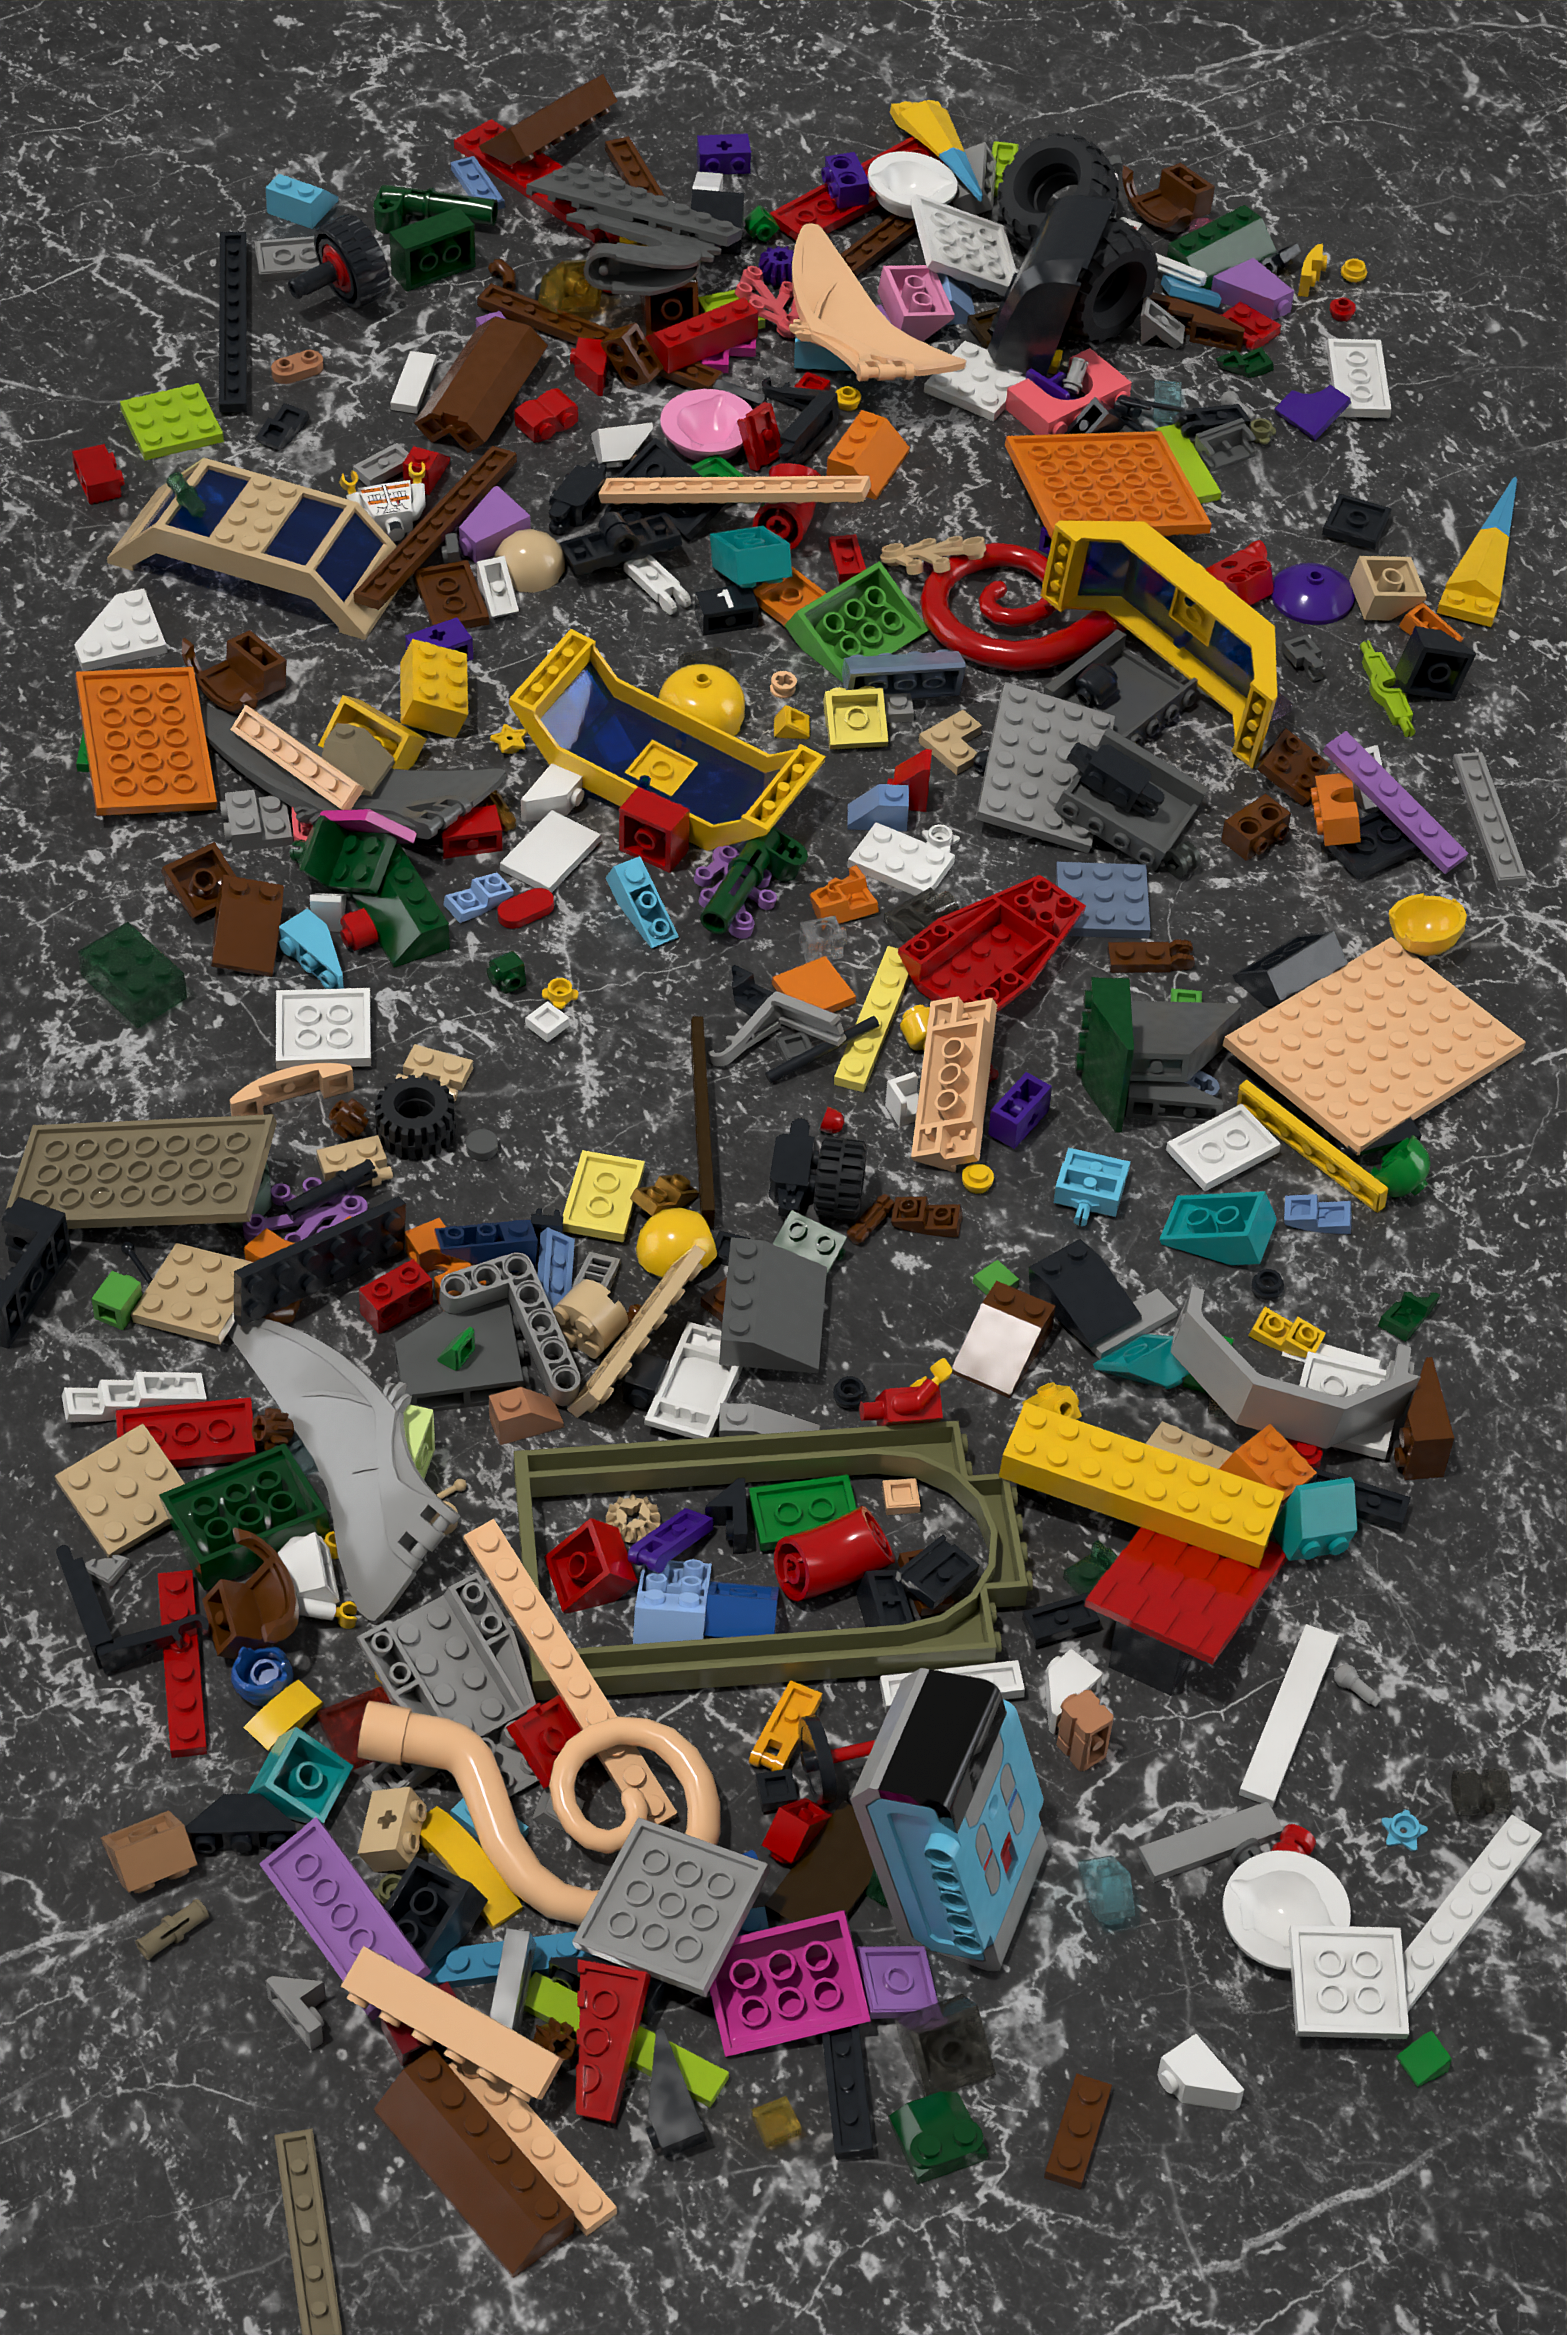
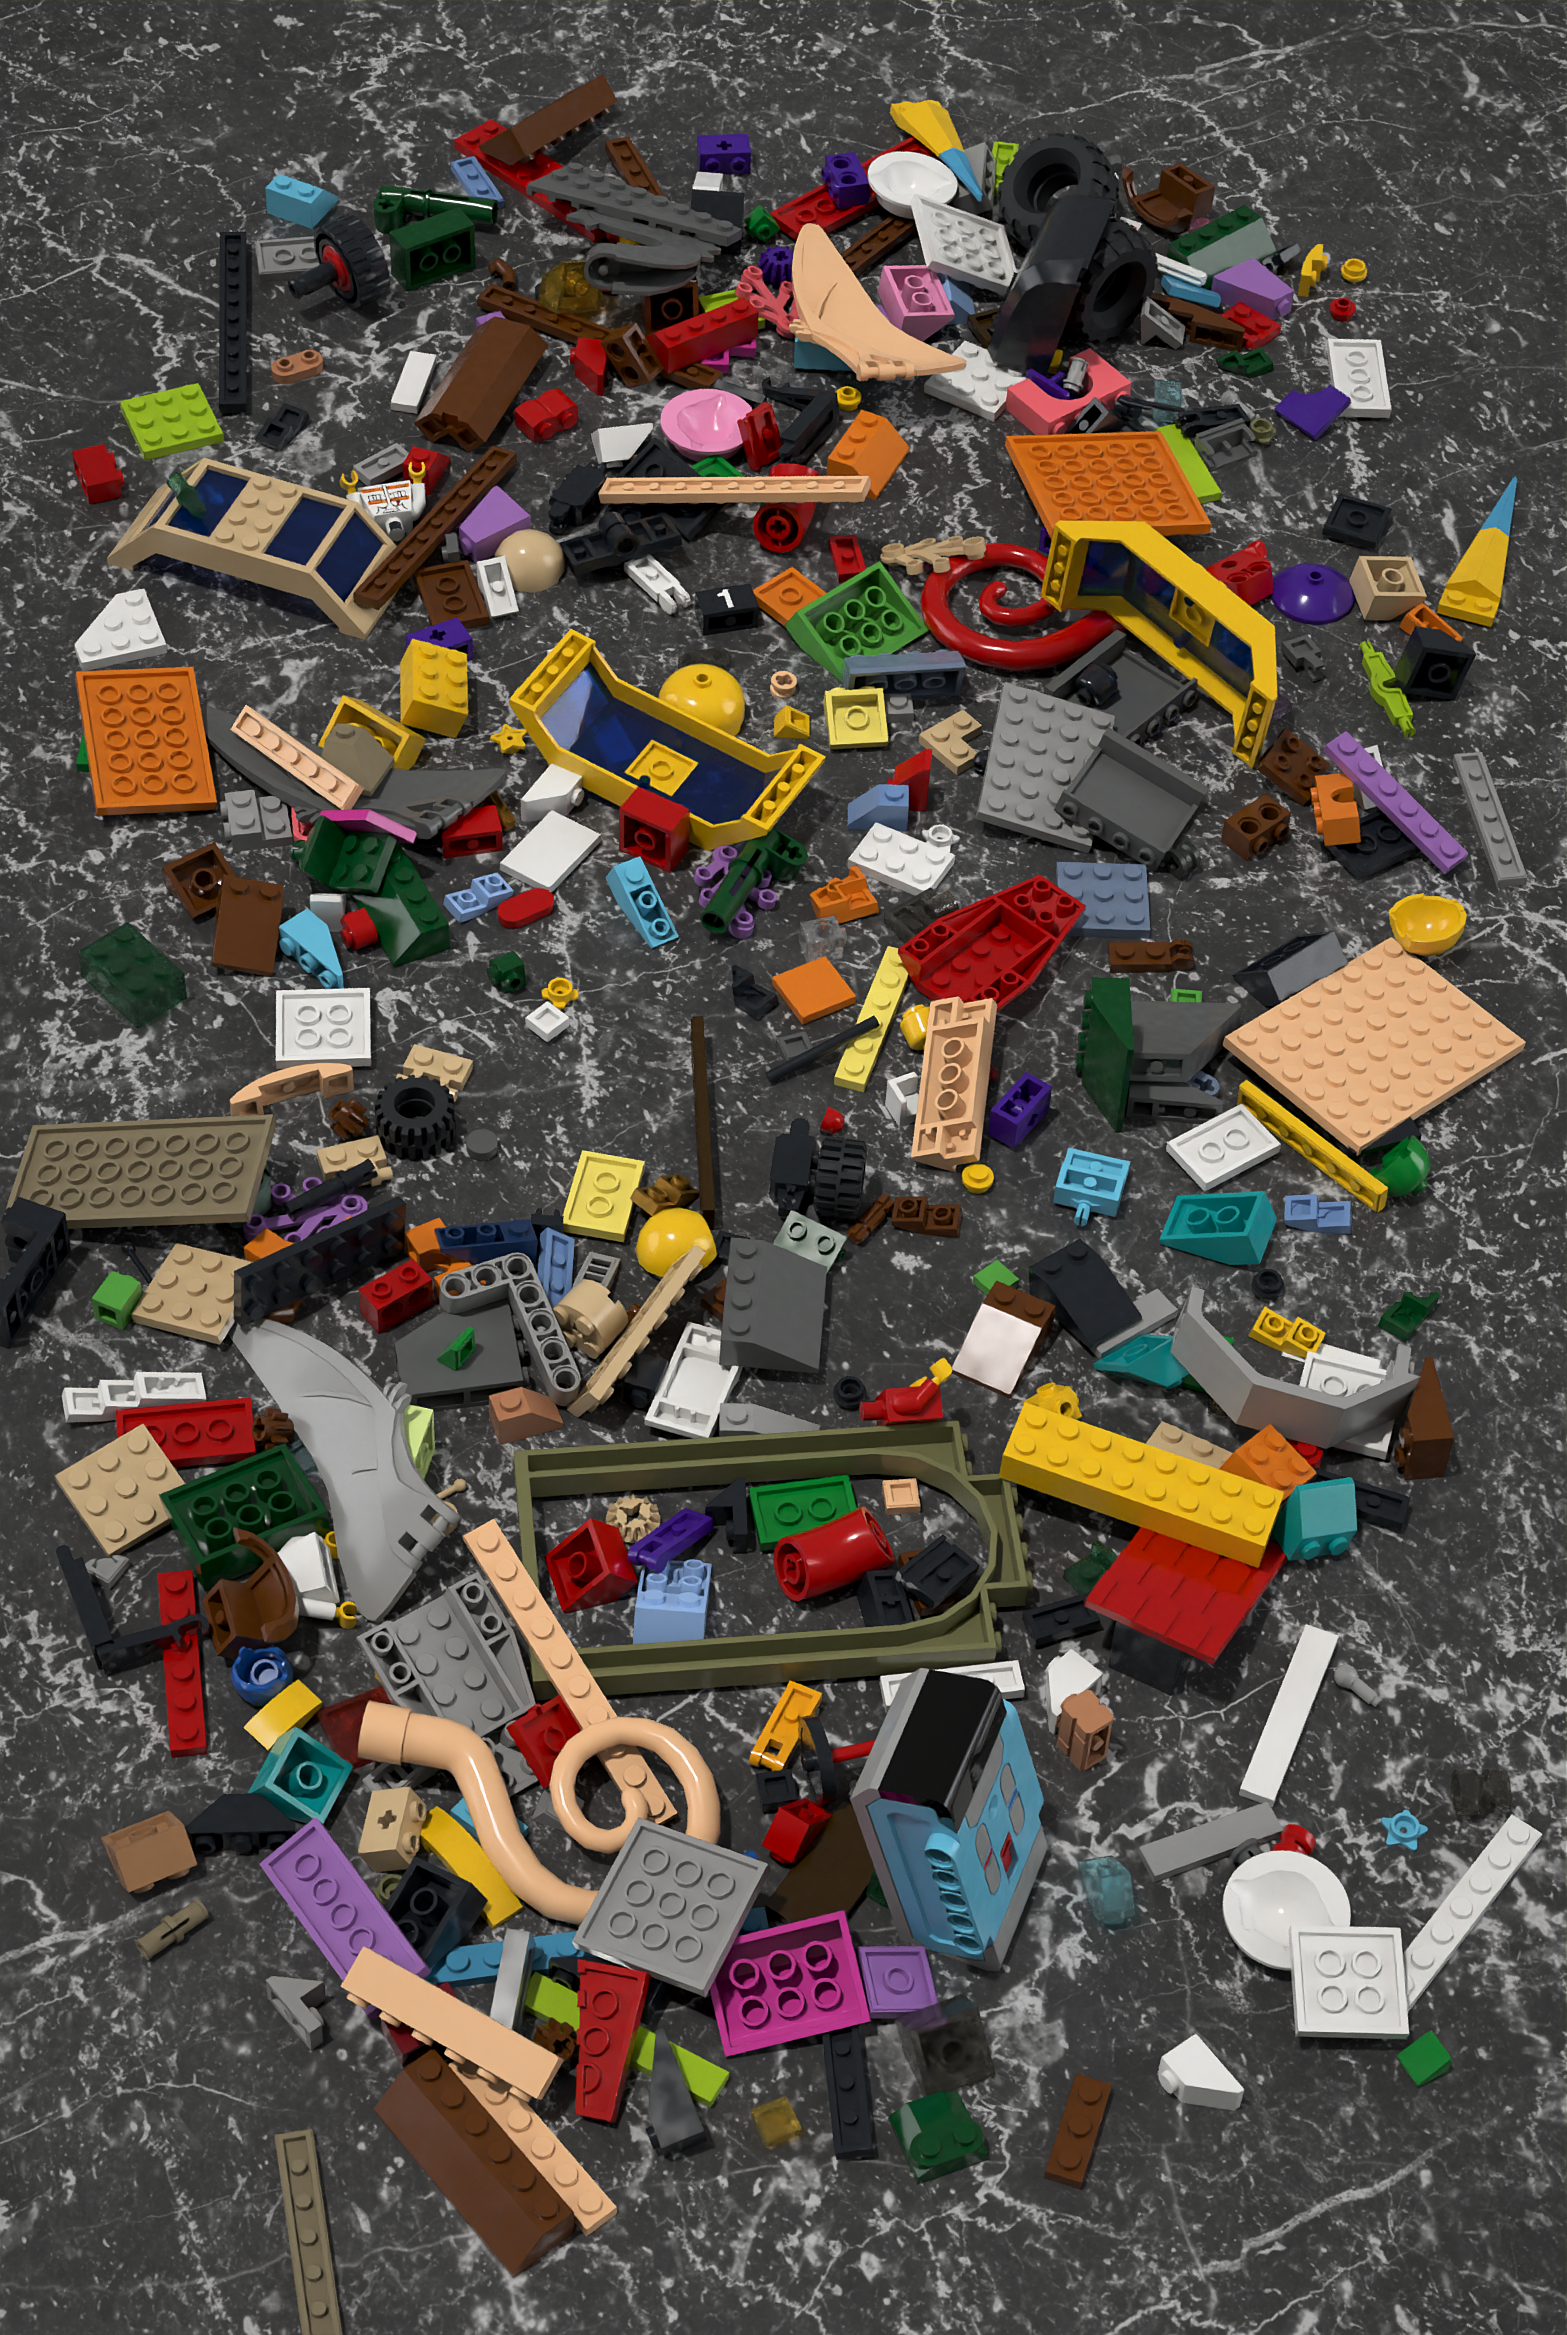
reddish brown piece [182,630,287,716] -> none
blue slope [704,1581,779,1638] -> none
light grey hinge [708,991,846,1066] -> none
teal brick [710,526,792,588] -> none
red plate [794,372,831,391] -> none
black hinge [1066,742,1165,817] -> none

